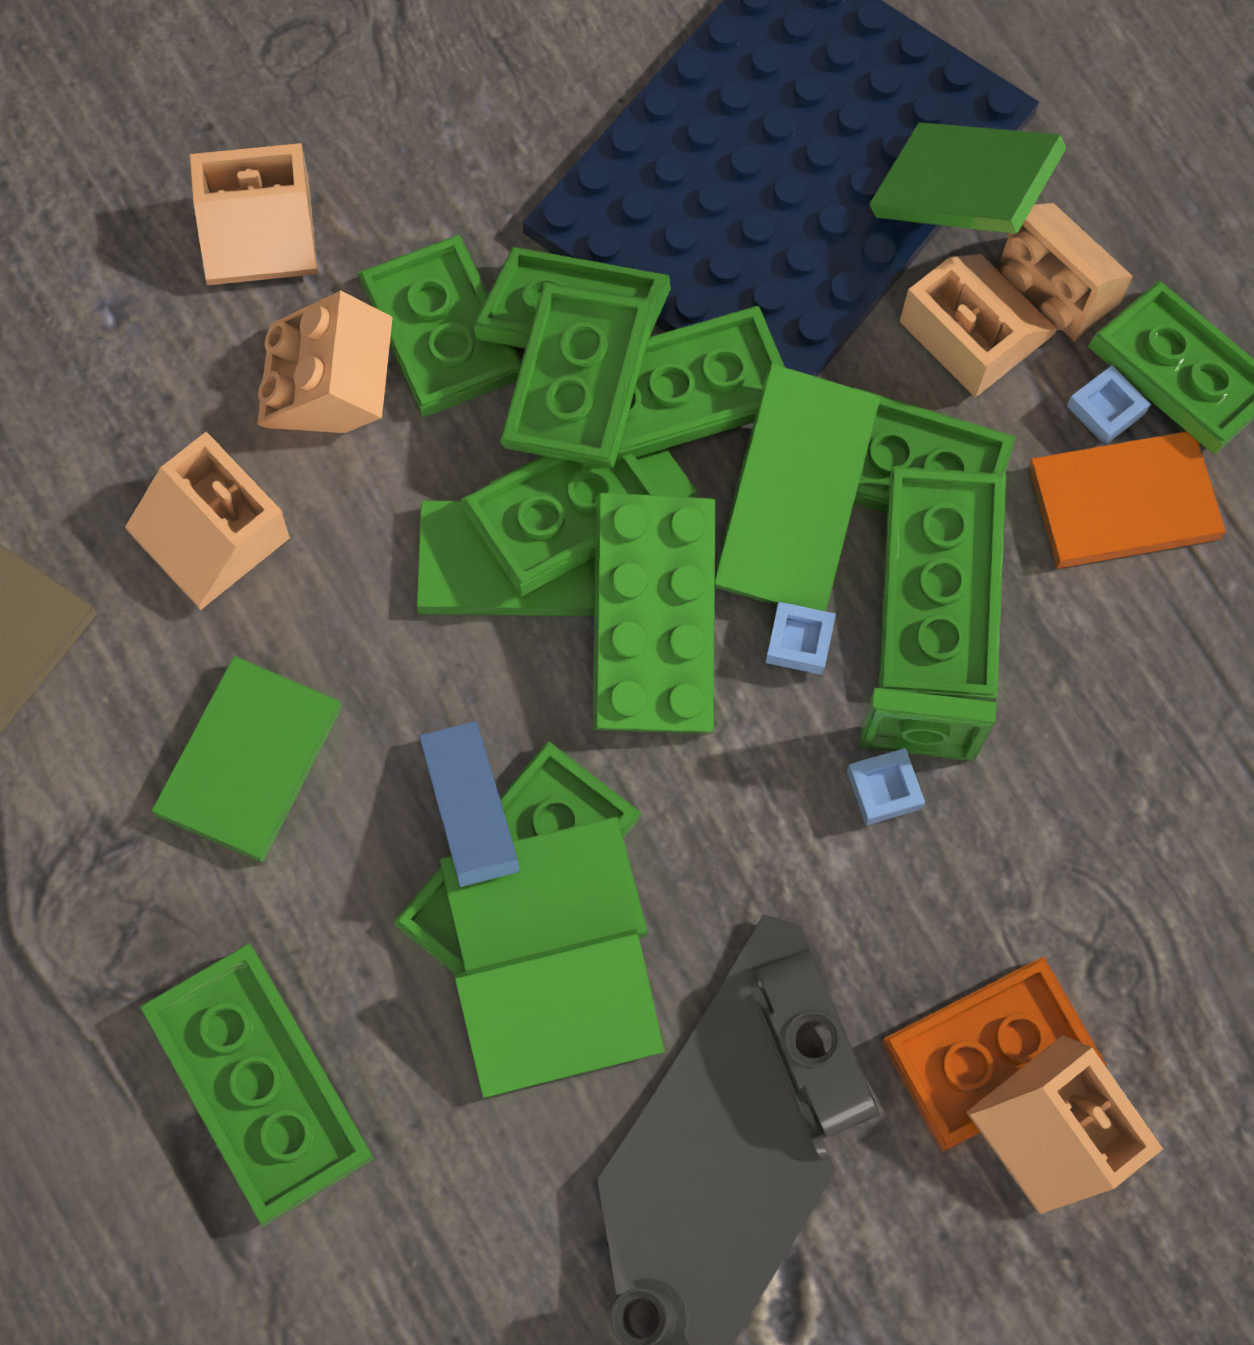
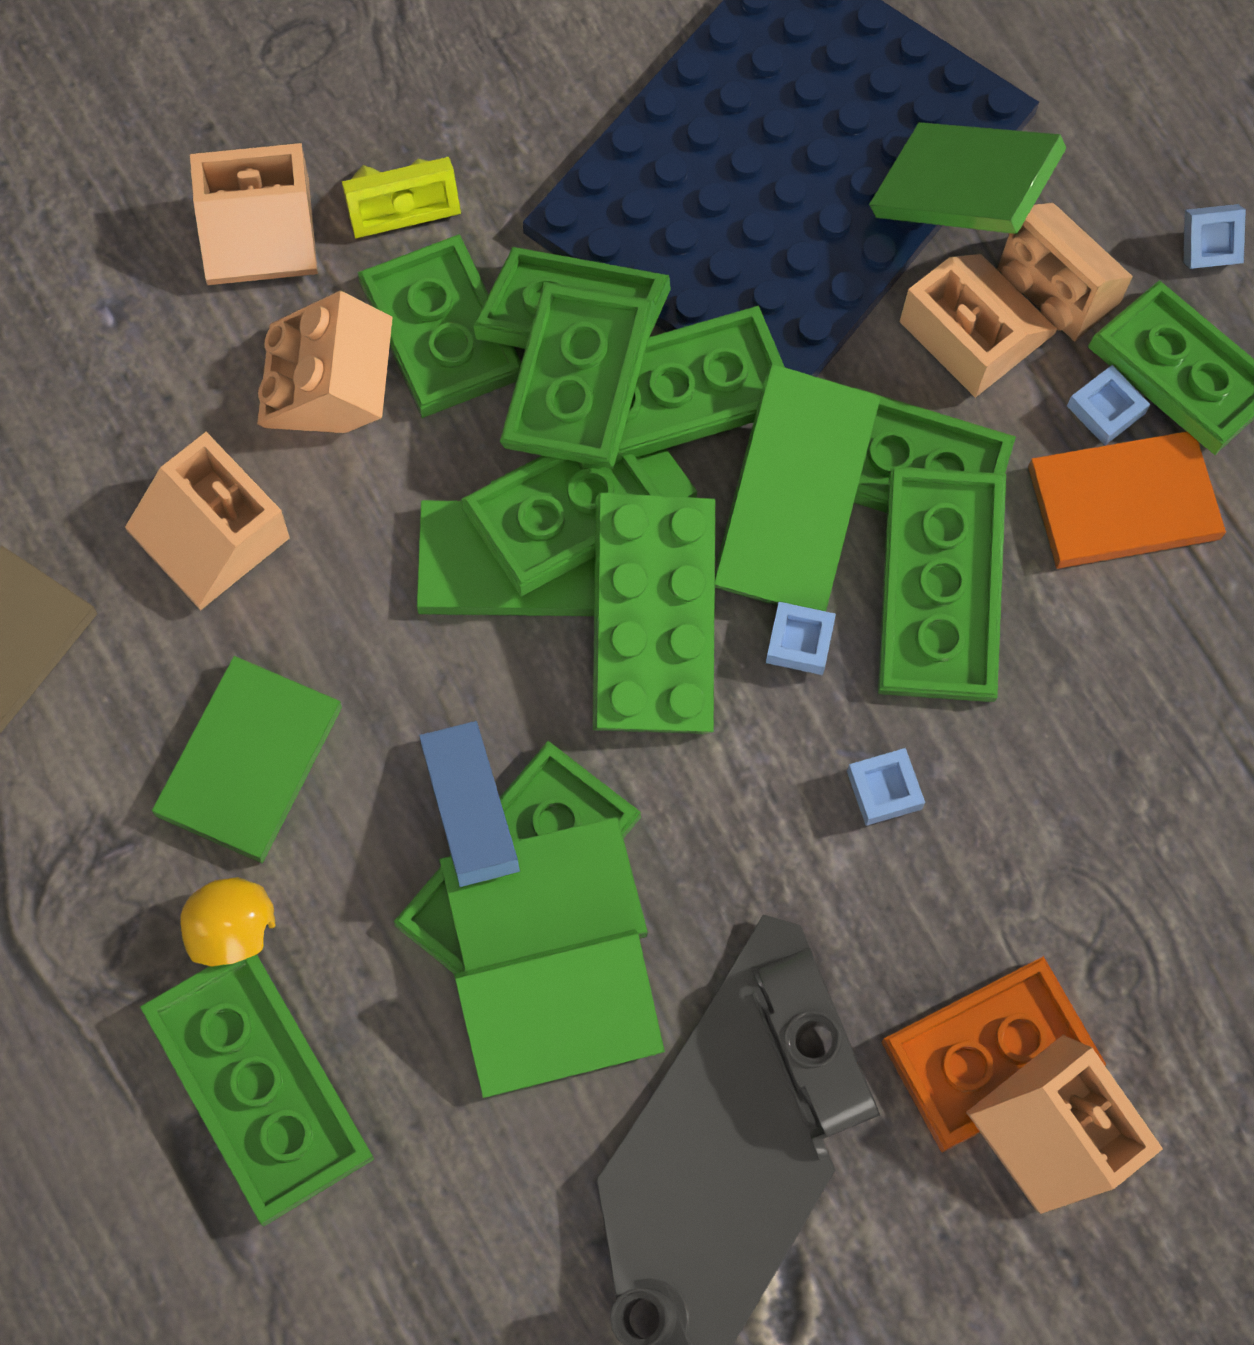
bright green tile [858,688,997,761] -> none
none -> yellow hair [180,877,276,967]
none -> neon yellow tile [342,157,461,239]
none -> light blue plate [1183,204,1246,269]

